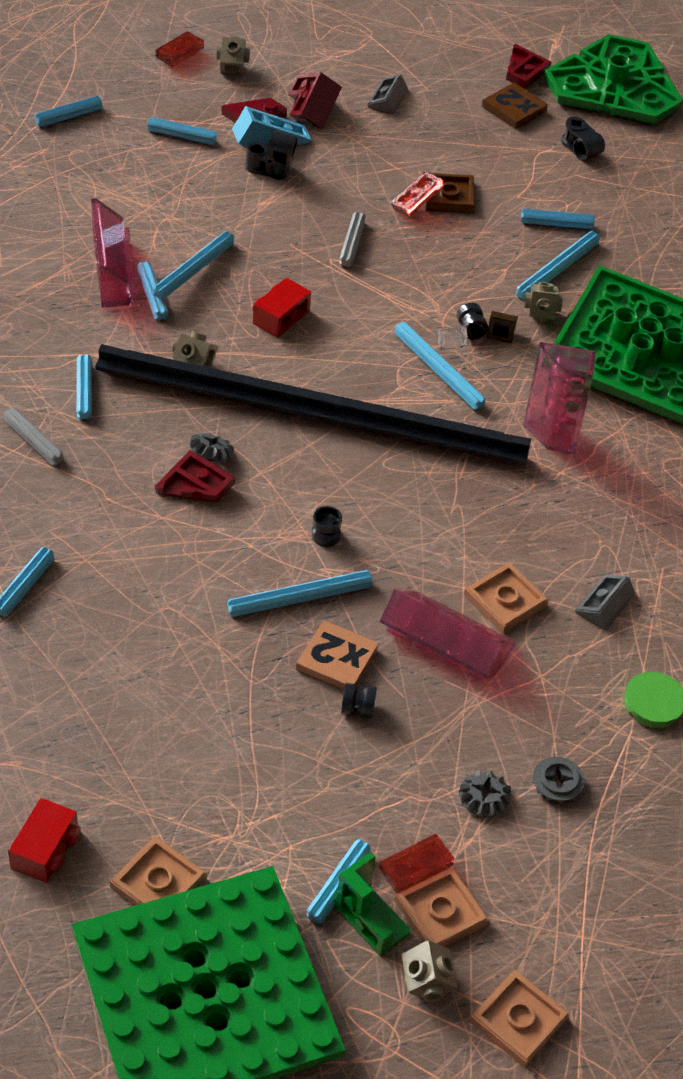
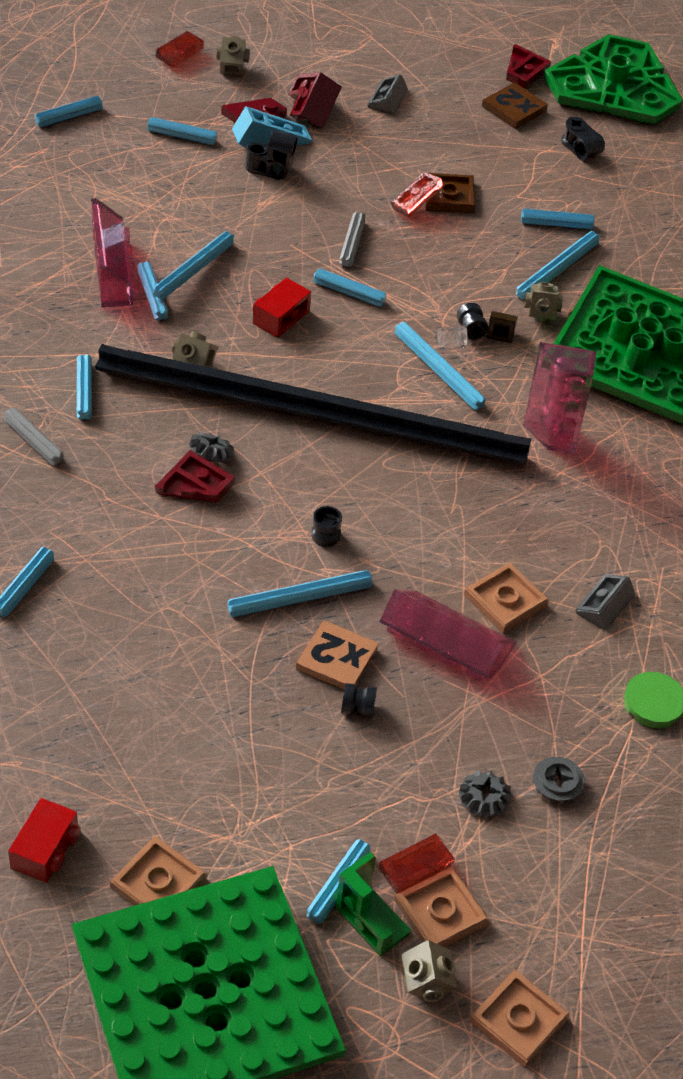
none -> medium azure axle [313,268,386,307]

